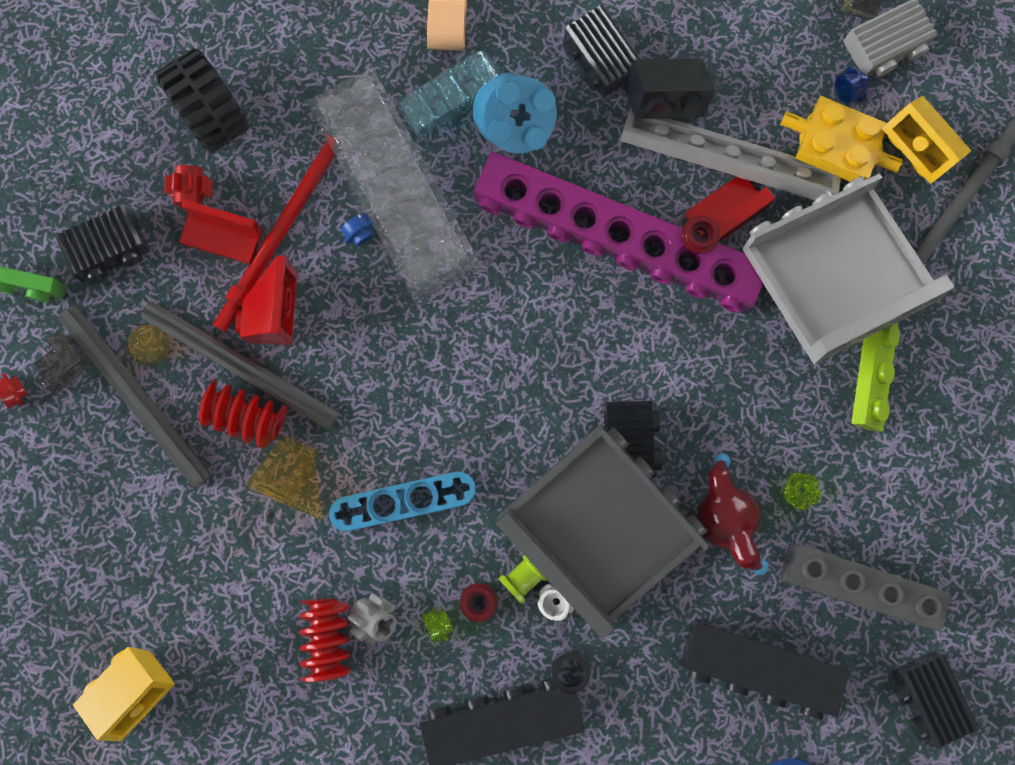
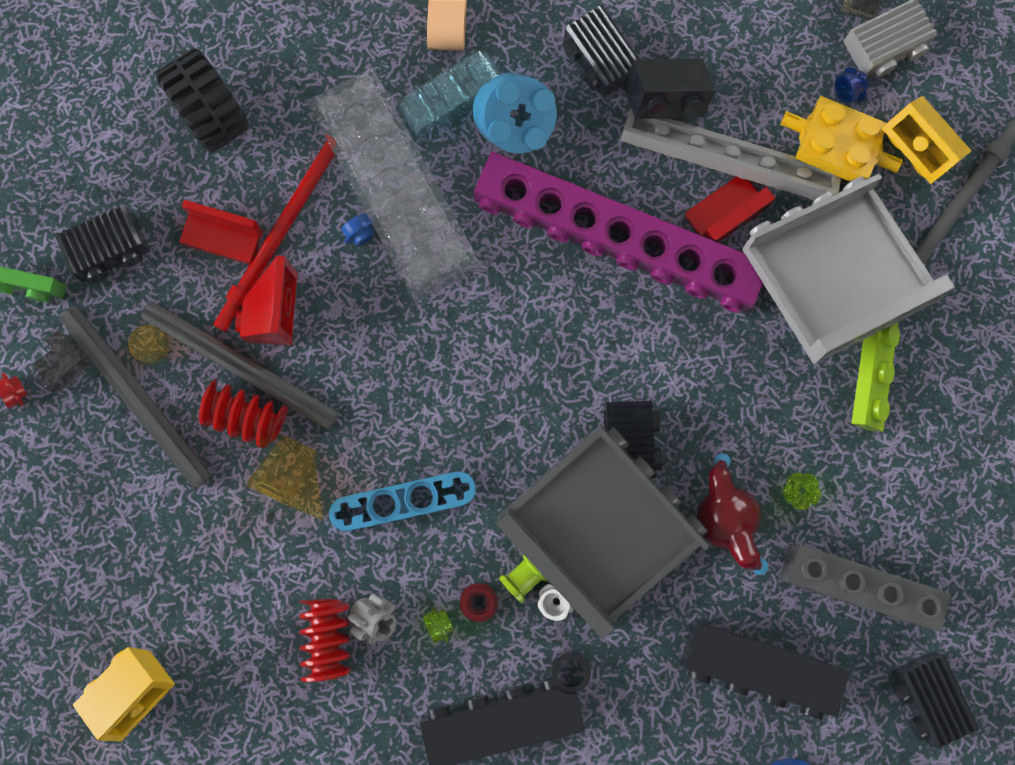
red gear [164,165,213,207] -> none
dark red plate [681,216,720,254] -> none

